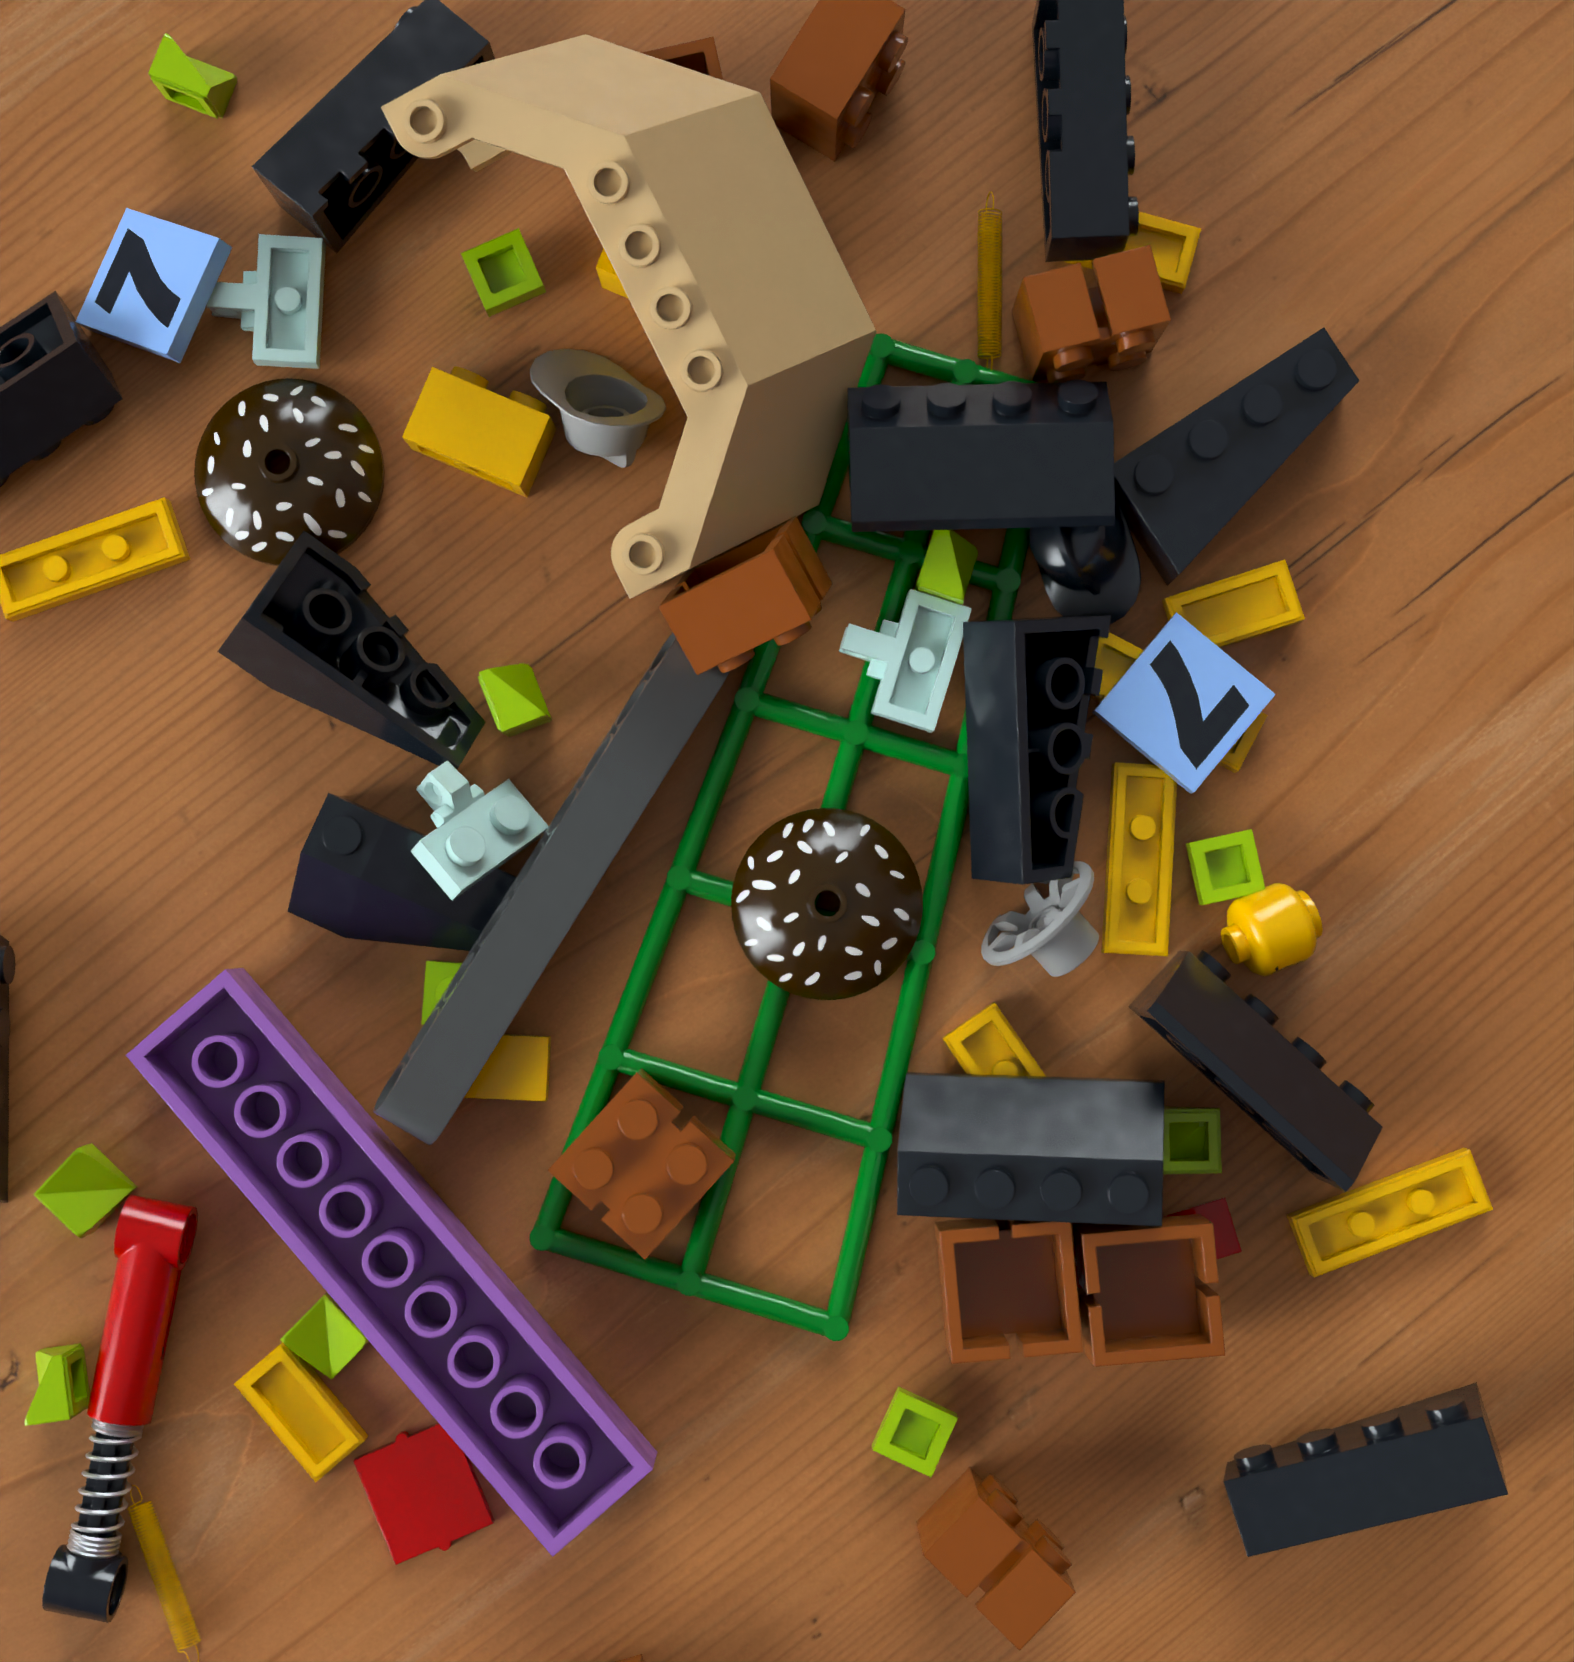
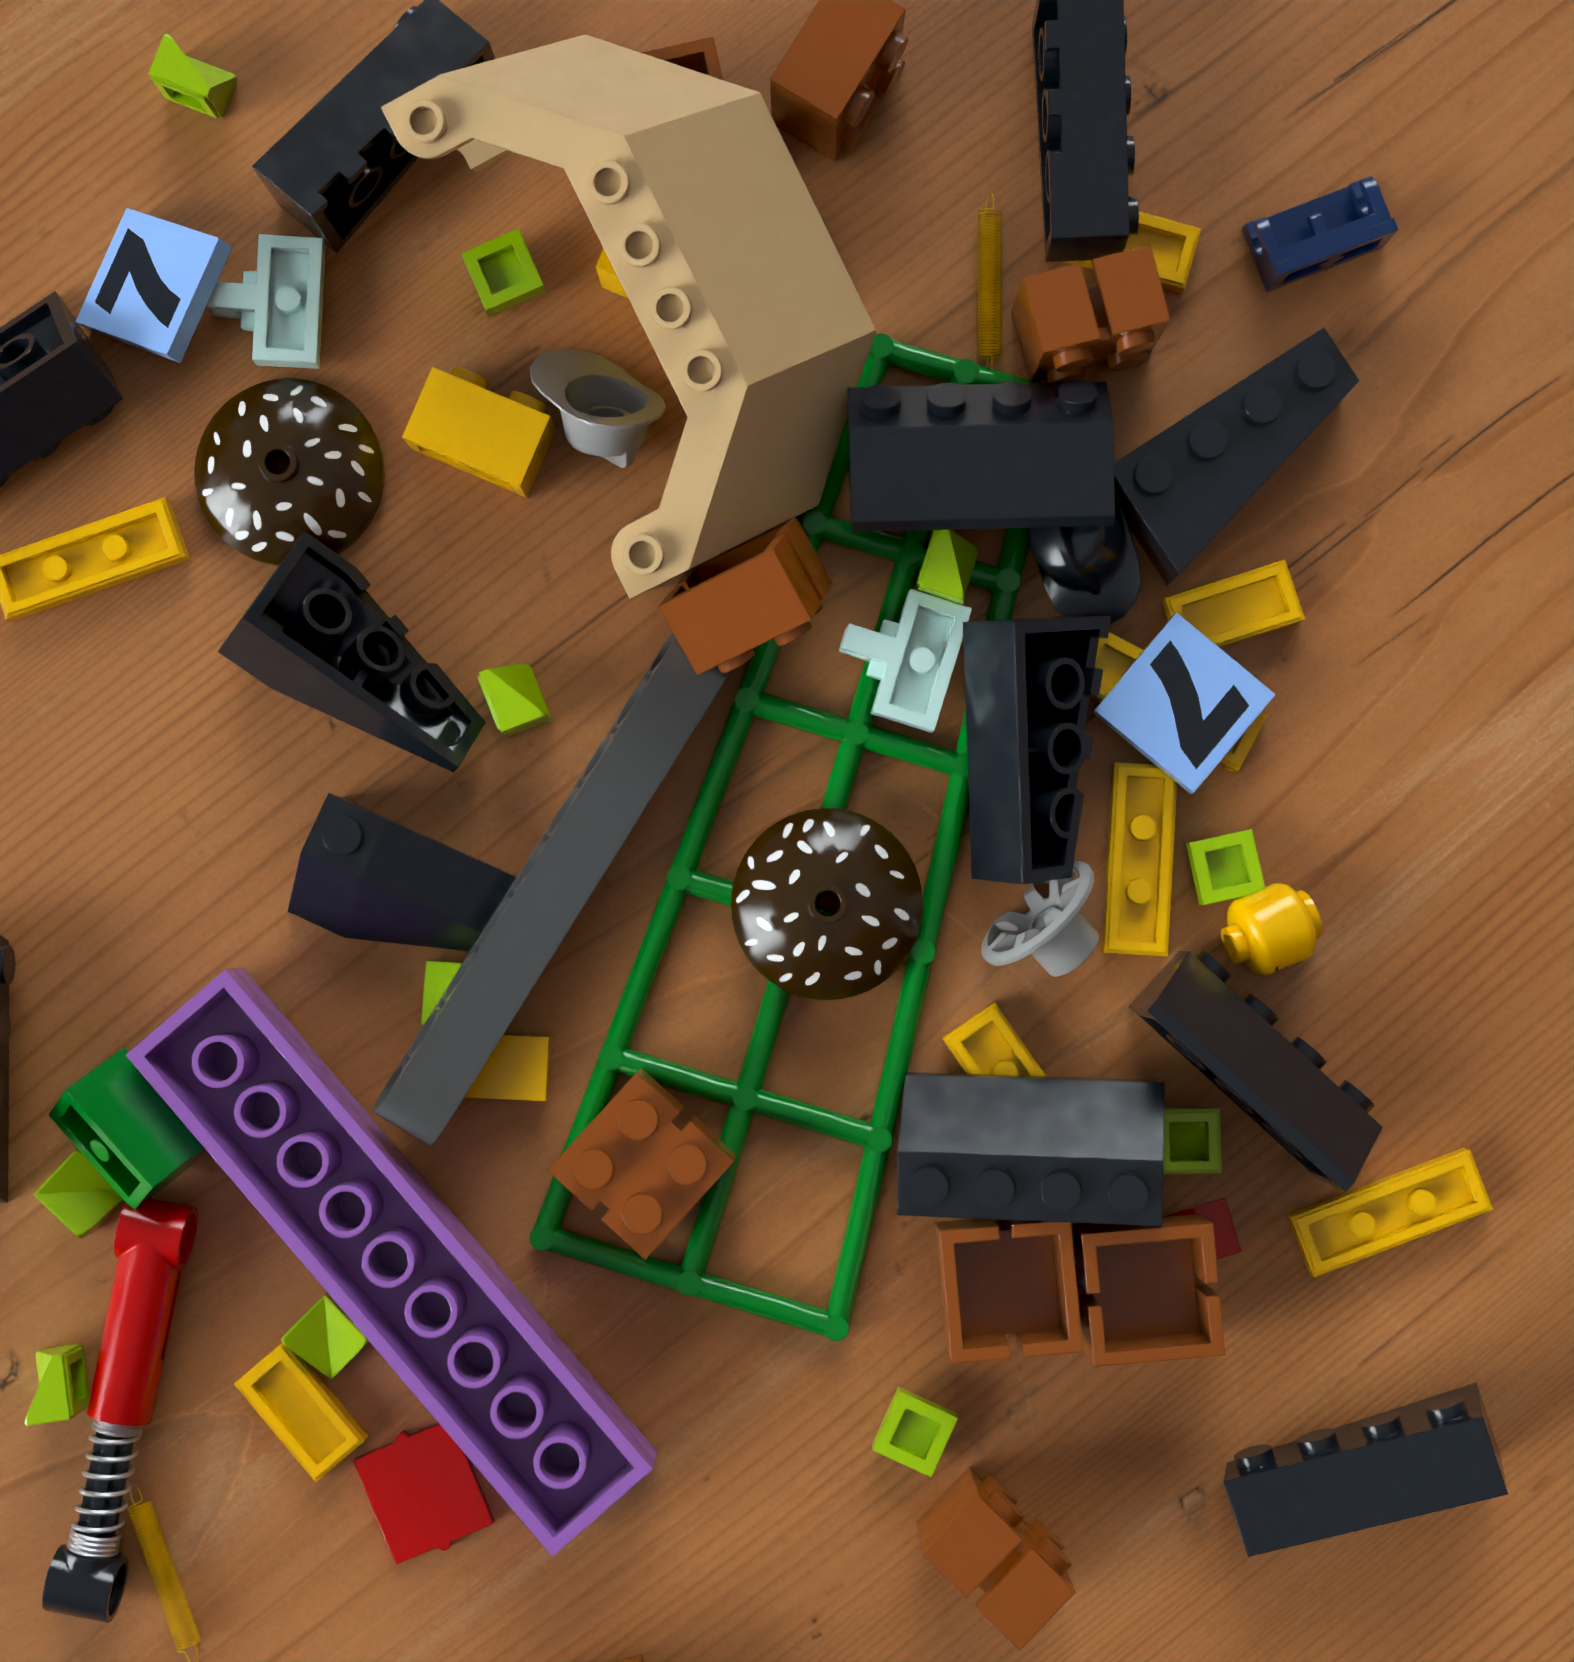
light aqua hinge [411,760,549,901] -> none
none -> green brick [48,1047,205,1209]
none -> dark blue hinge [1242,176,1398,292]

